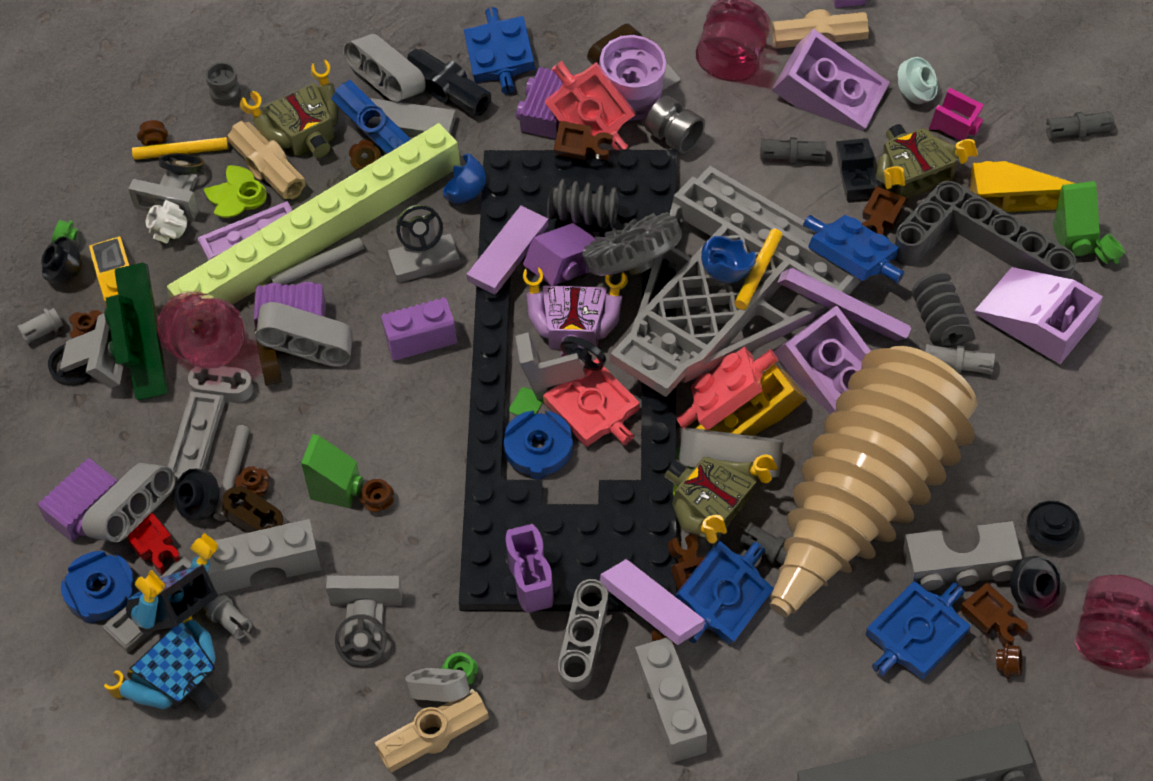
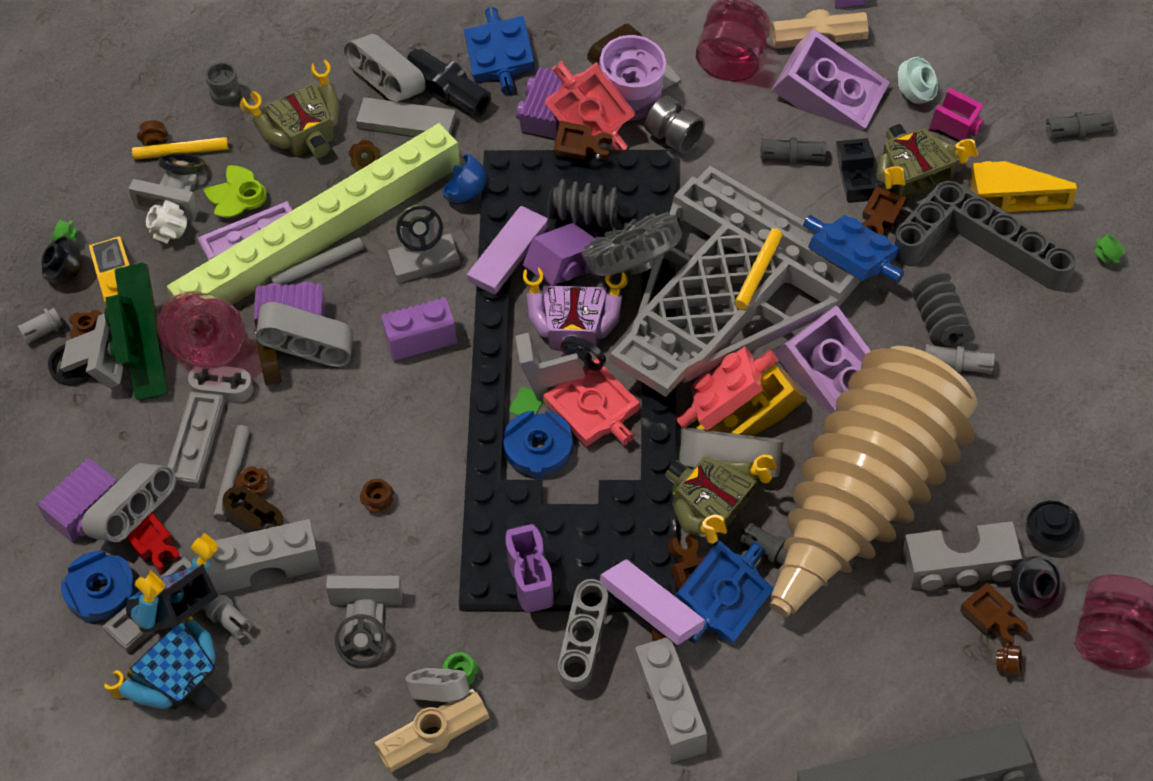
black plate [174,468,219,520] -> none
tan piece [227,121,306,200] -> none
bright green slope [301,434,364,508] -> none
blue piece [331,80,411,154] -> none
blue hair [701,236,756,283] -> none
lavender tile [777,268,911,342] -> none
blue plate [866,581,971,680] -> none
lavender slope [974,267,1103,364] -> none
bright green slope [1053,181,1100,256] -> none

